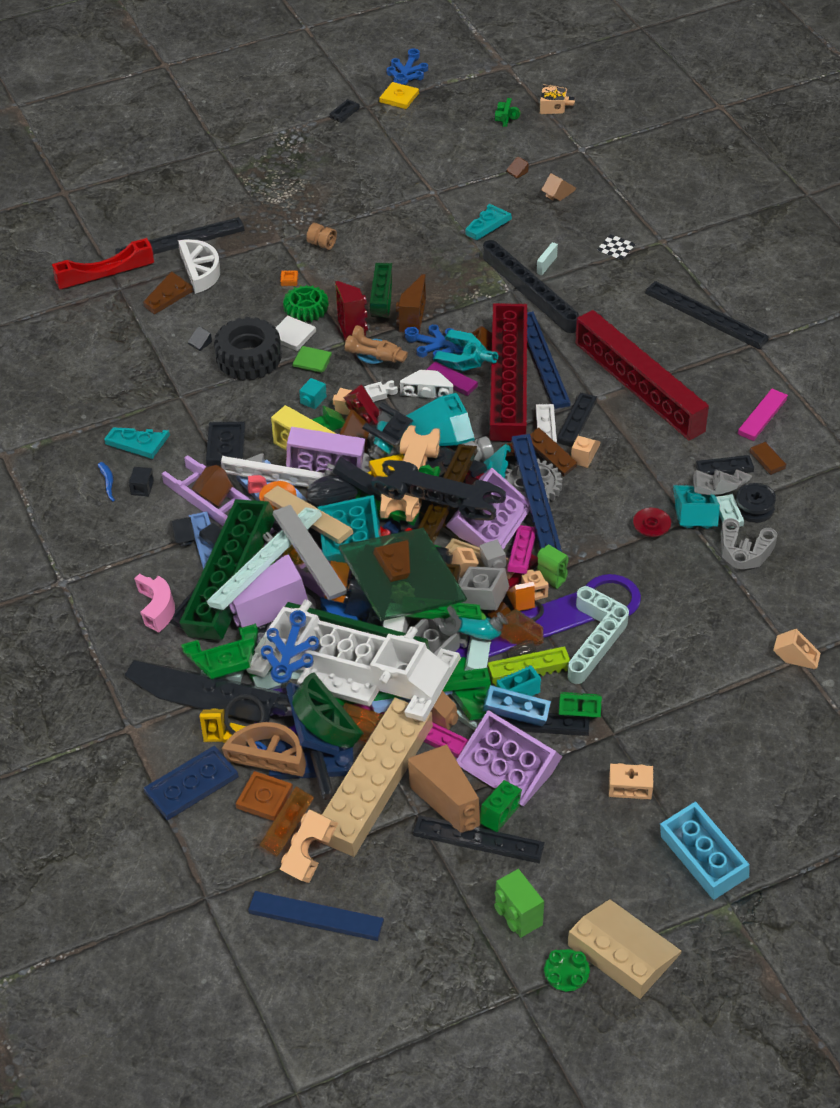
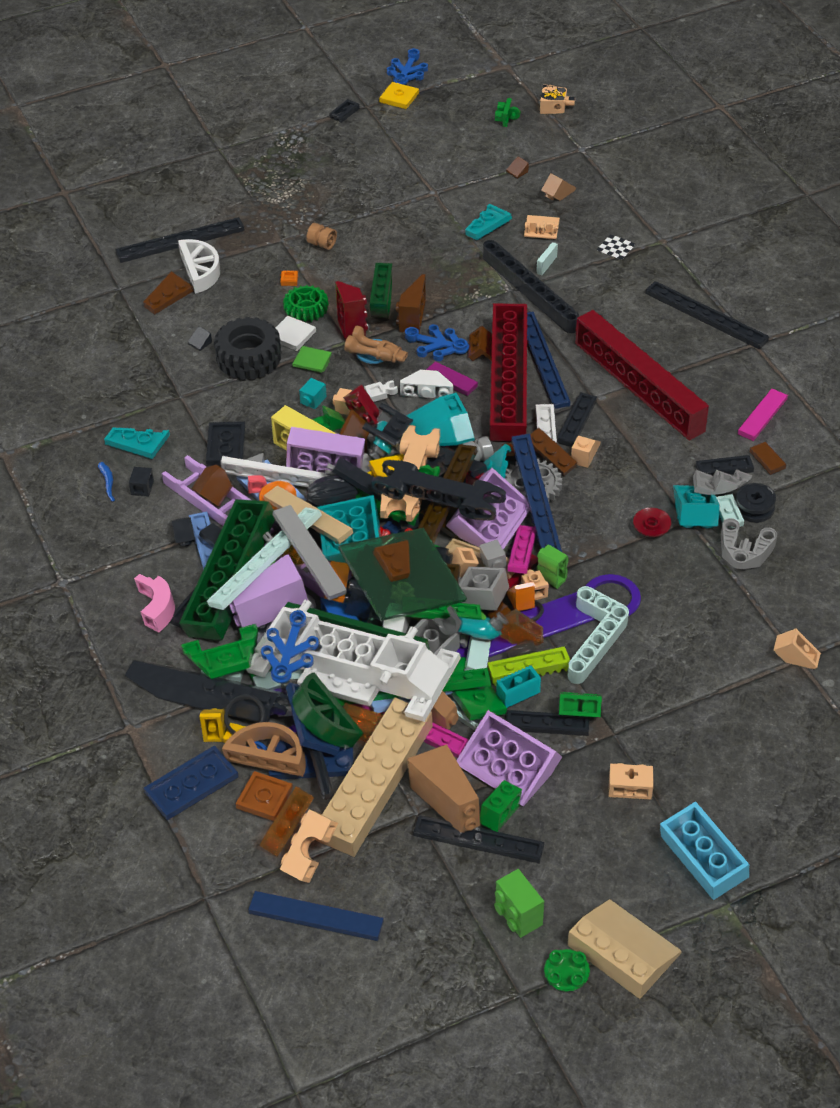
red arch [52,238,154,289] -> none
teal piece [433,330,498,371] -> none
dark azure brick [482,685,551,727] -> none
none -> light nougat hinge [524,215,560,239]

